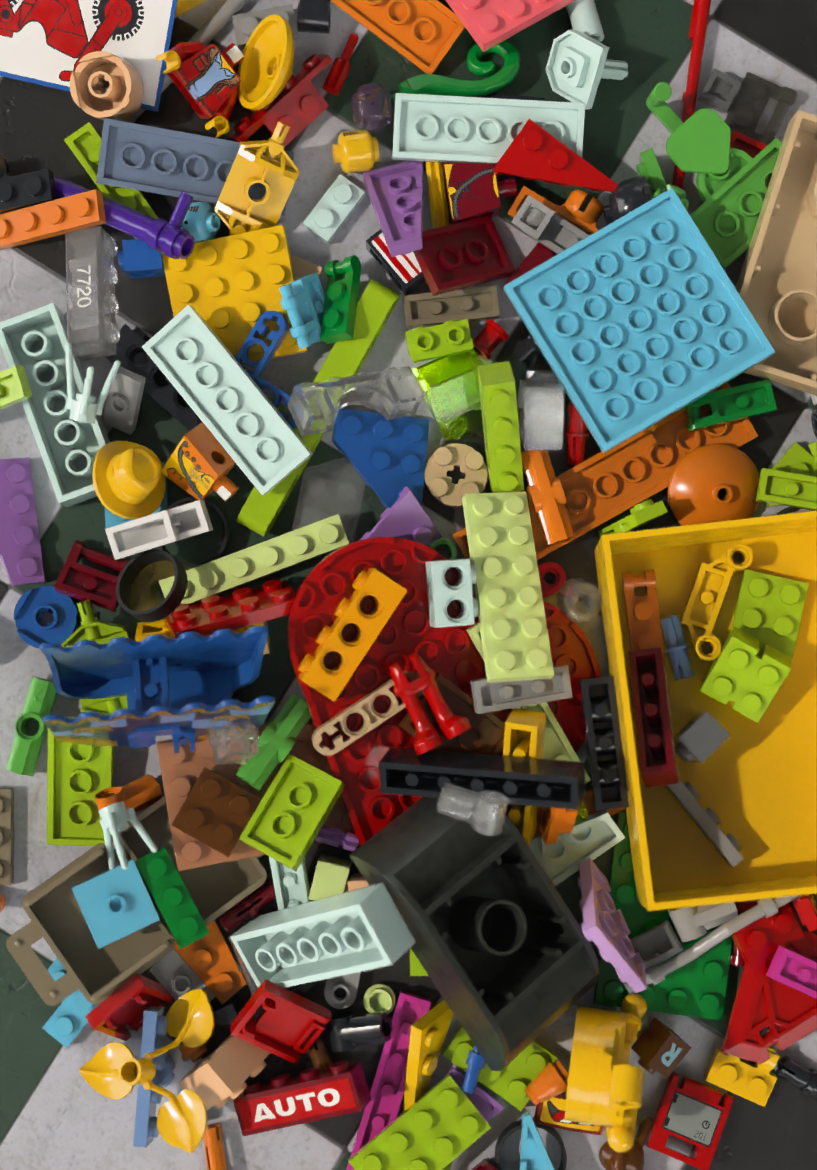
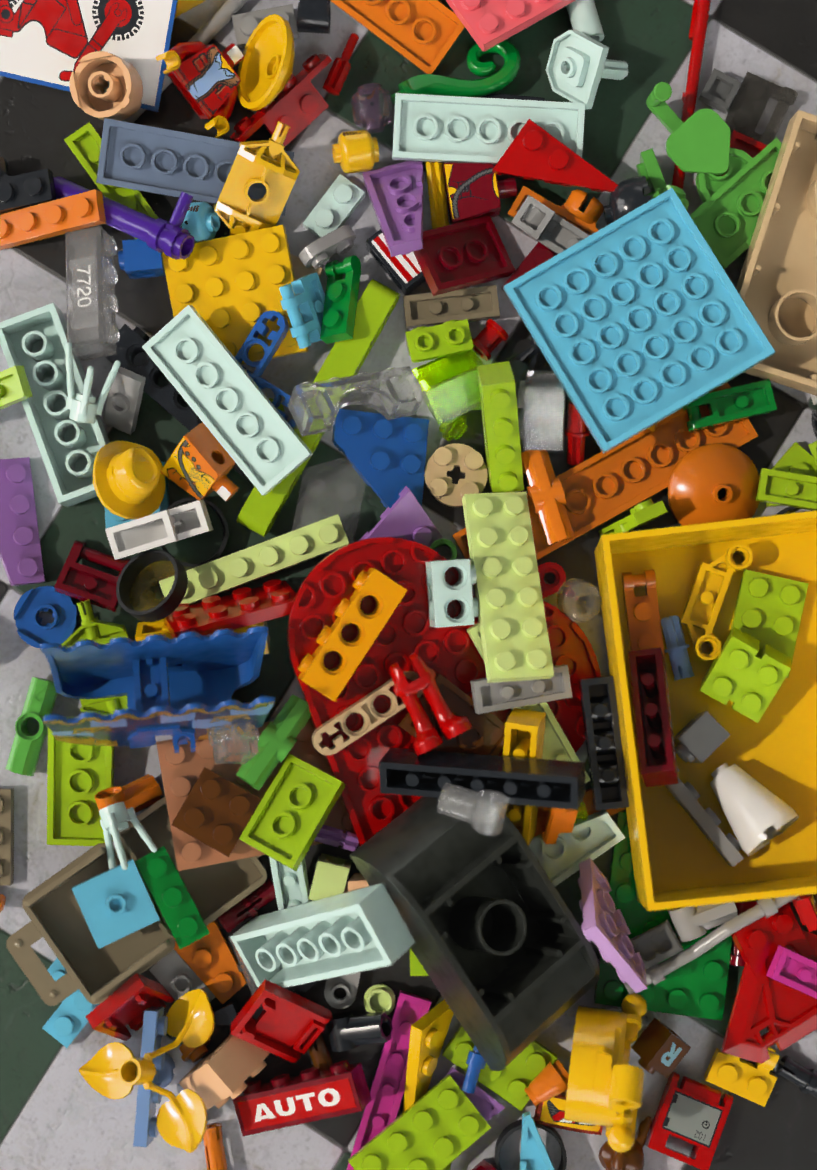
none -> light grey plate [298,225,356,269]
none -> white cone [710,763,799,856]

